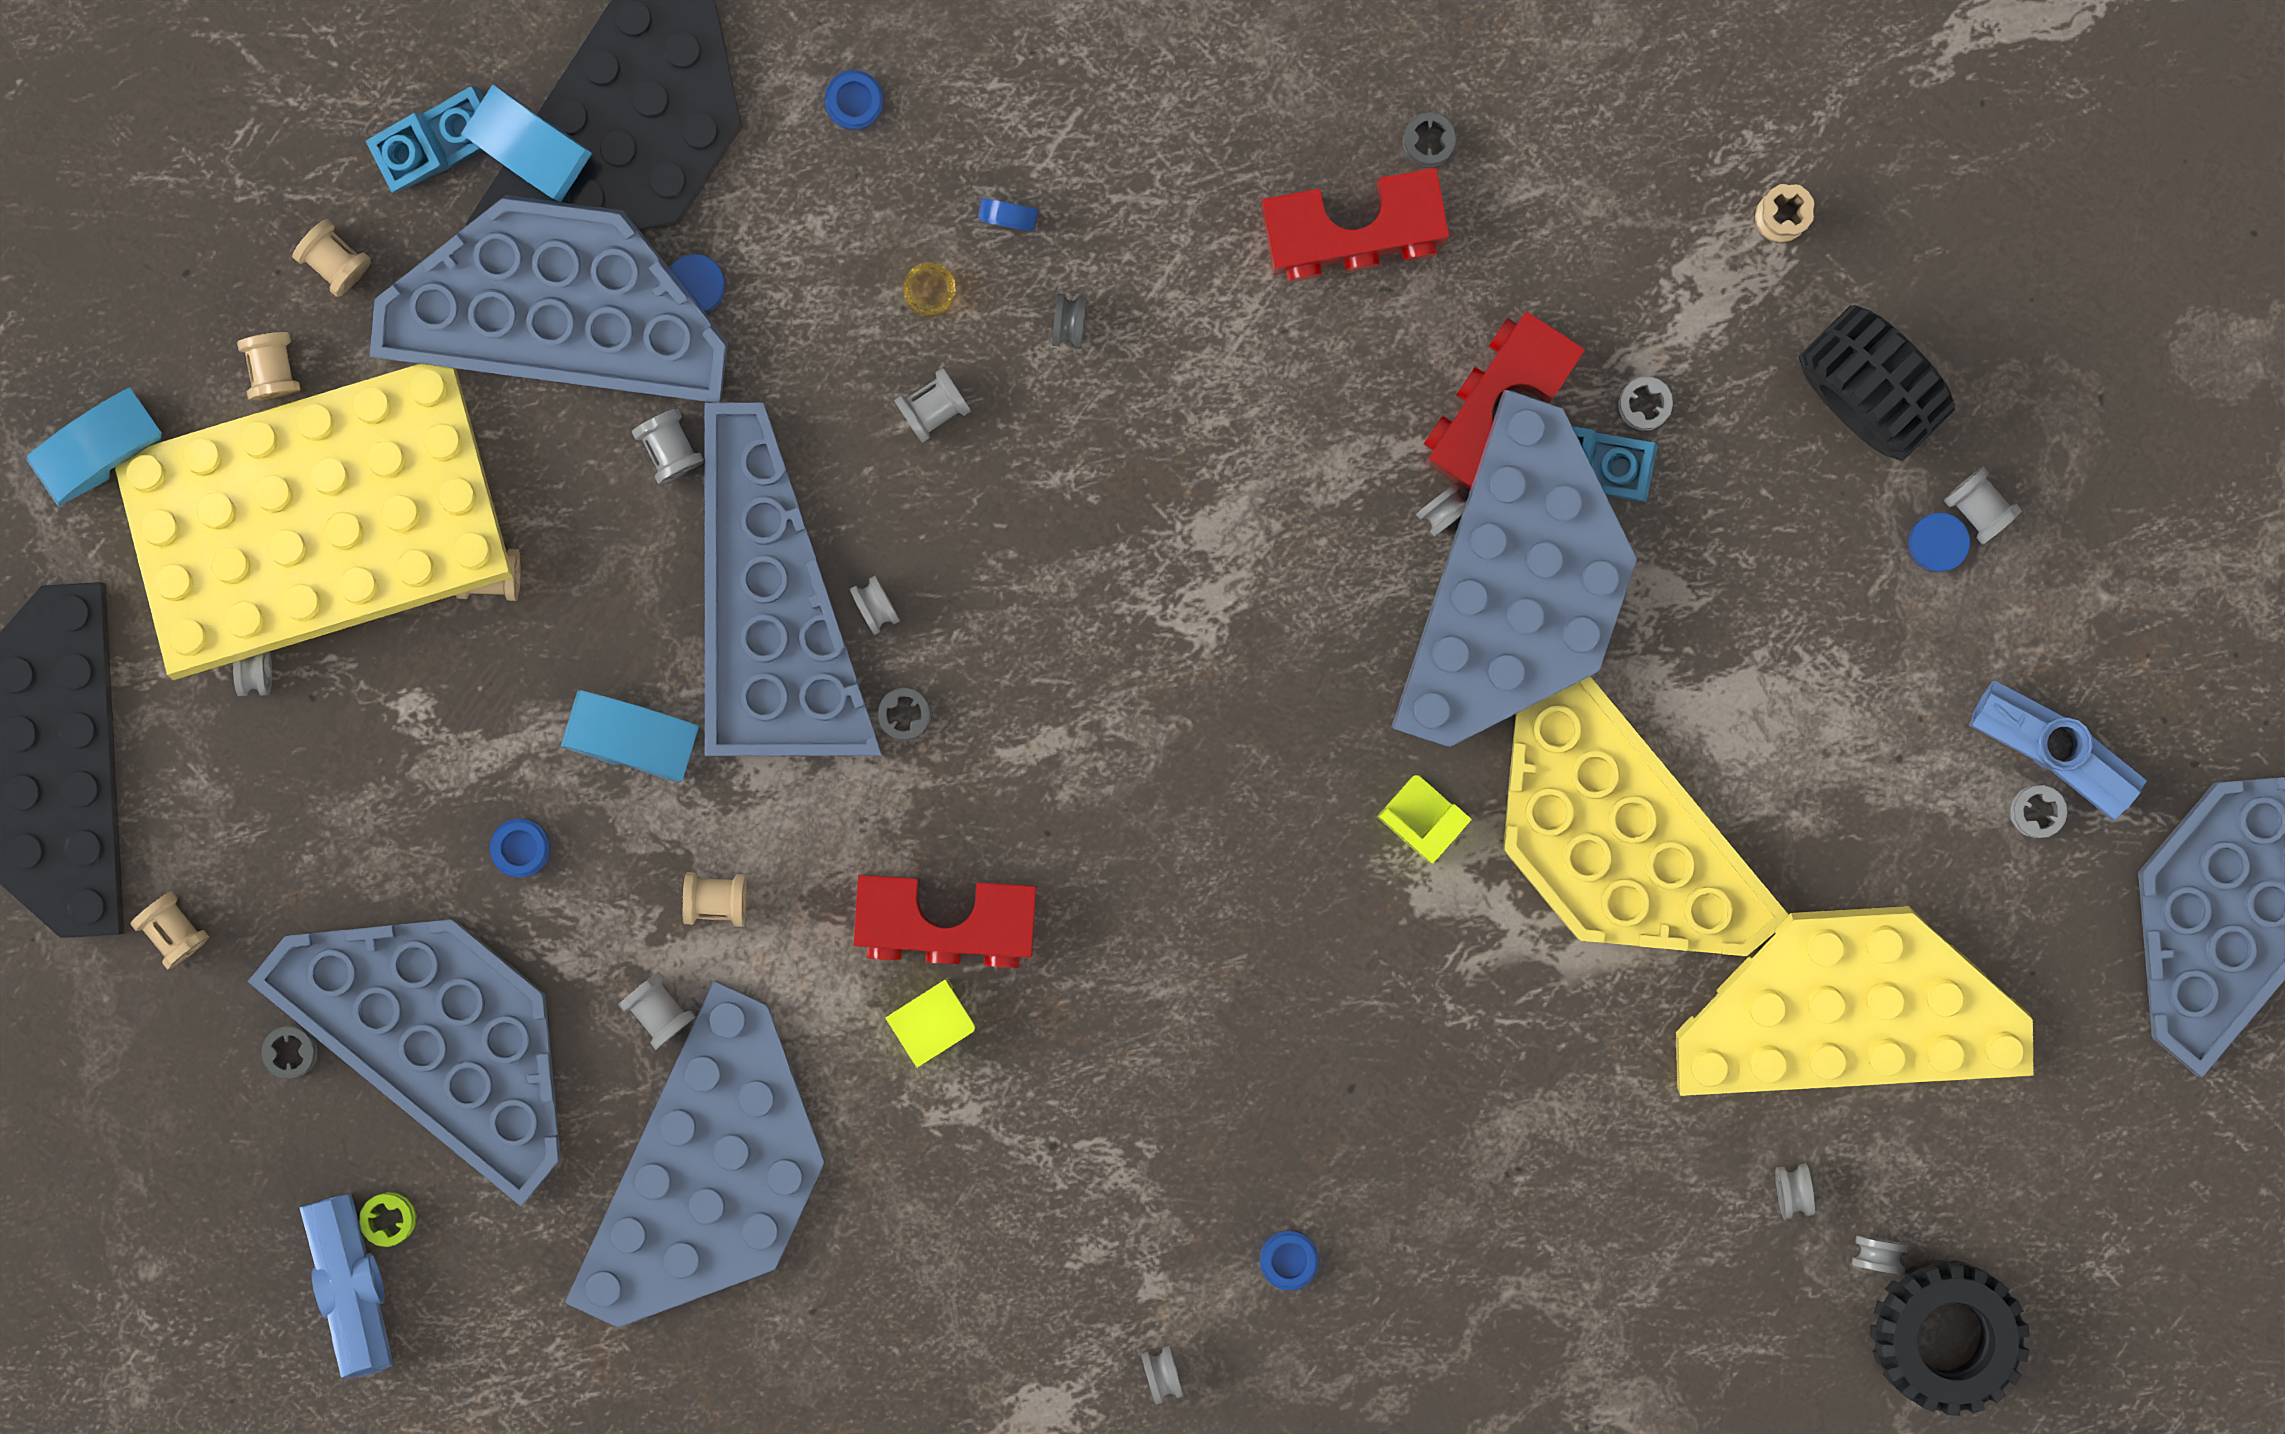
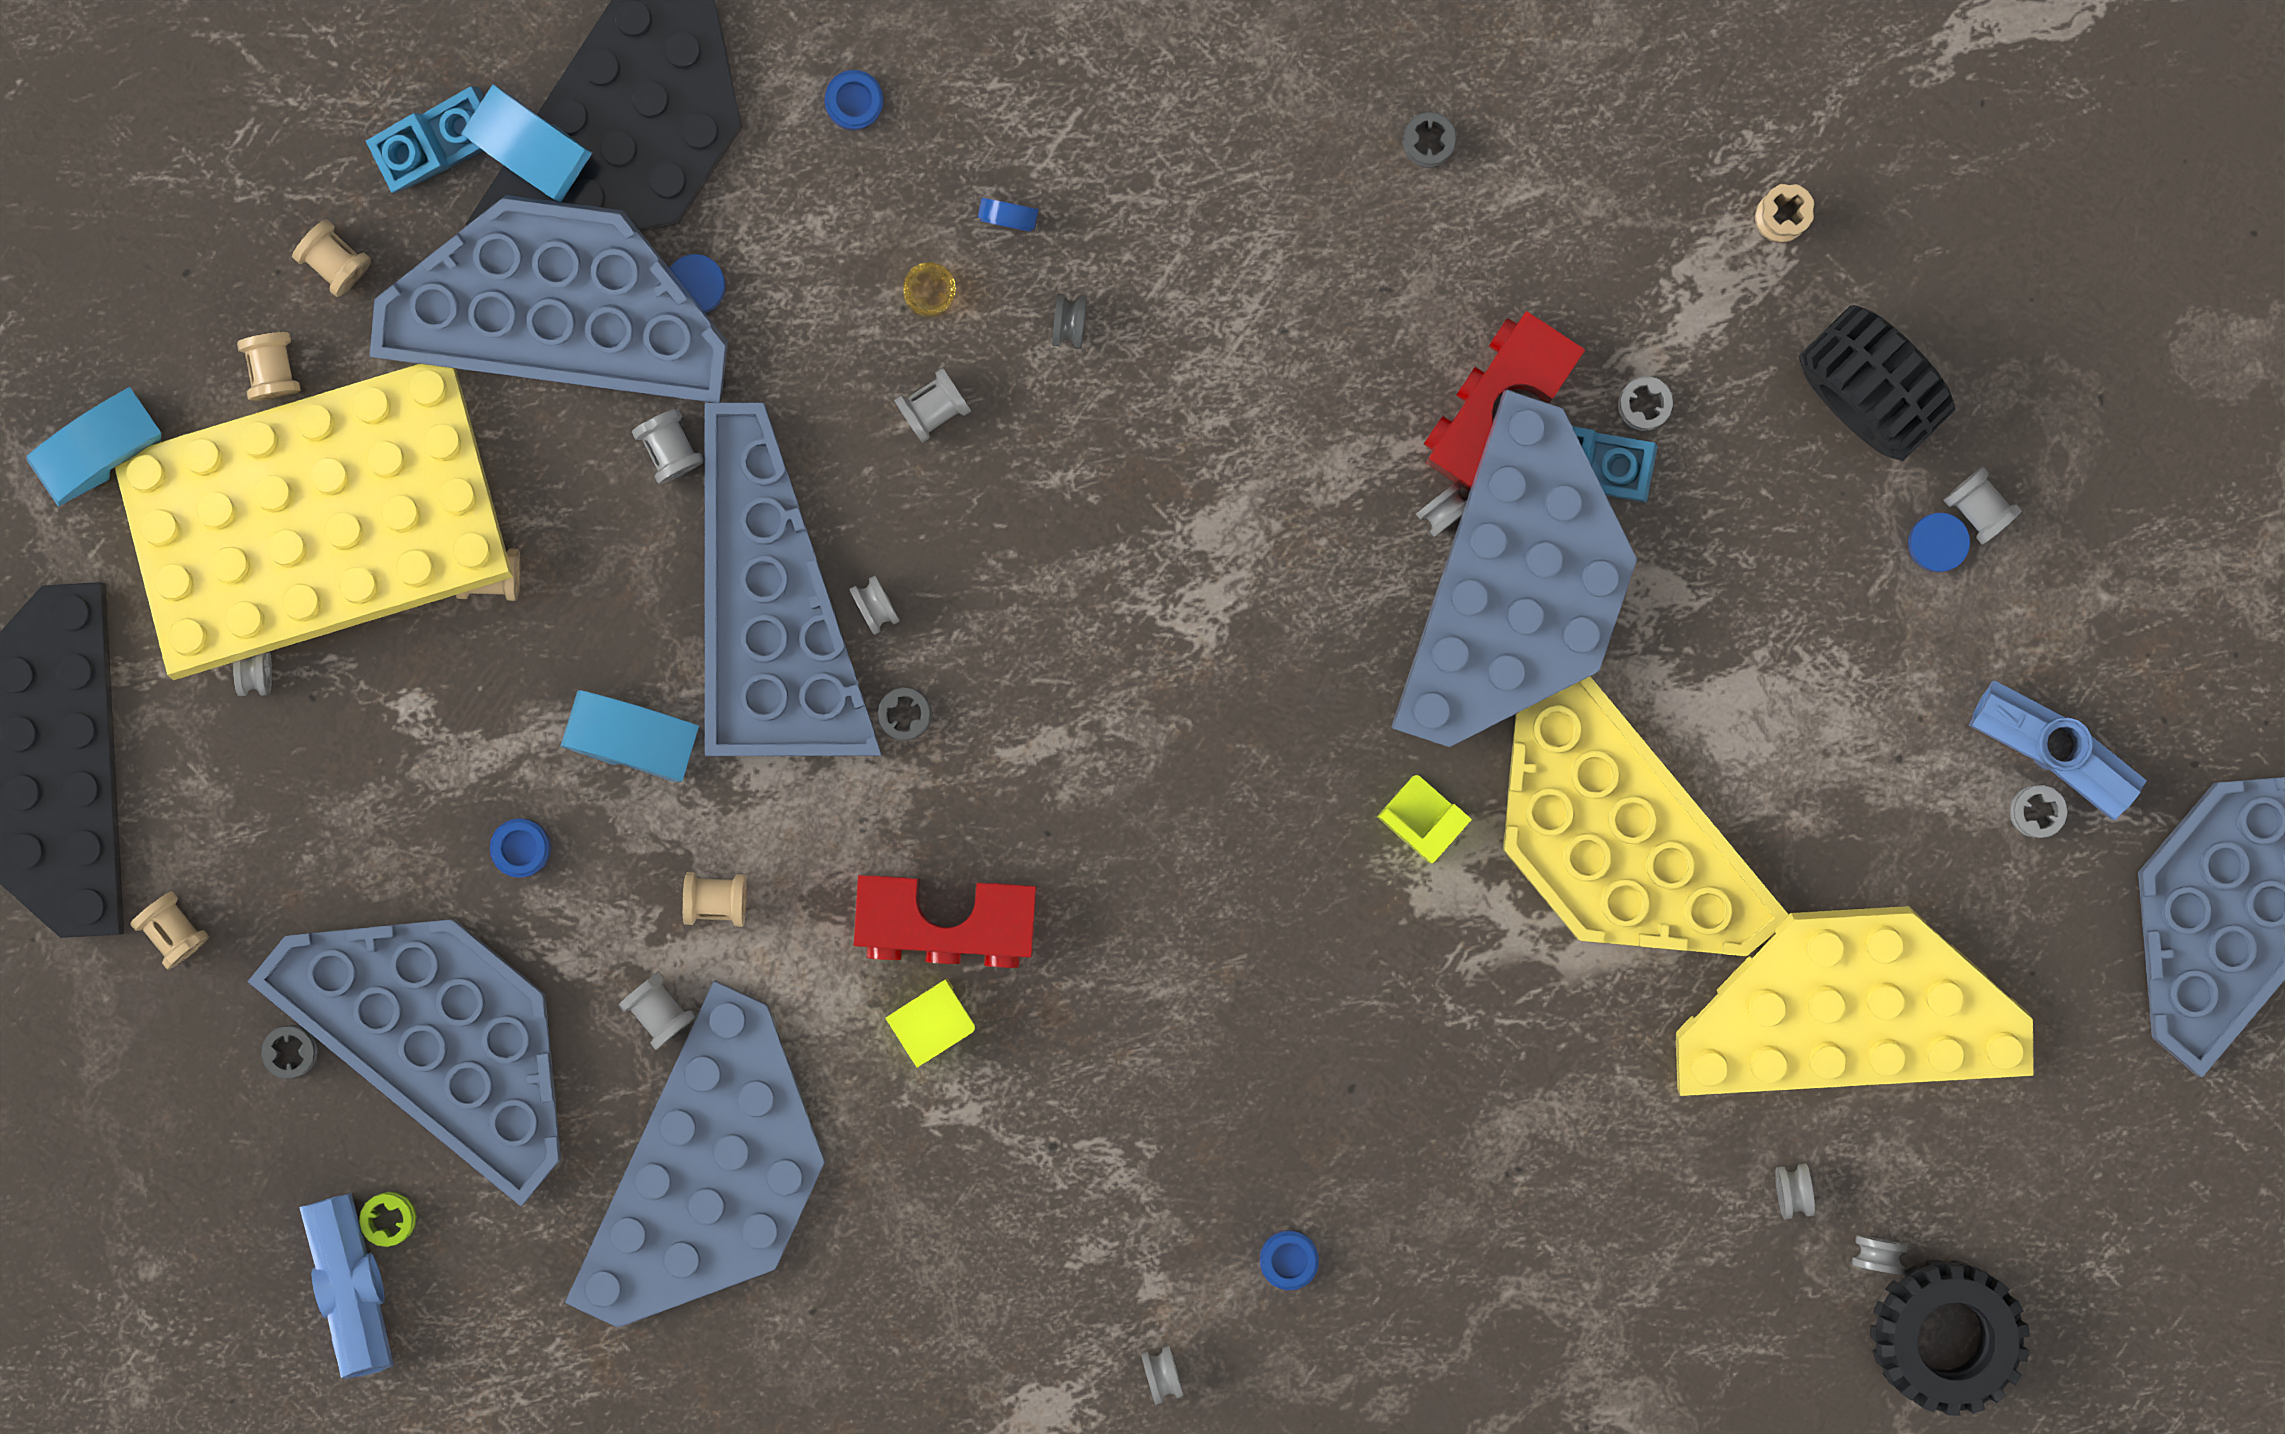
red arch [1261,167,1449,282] -> none

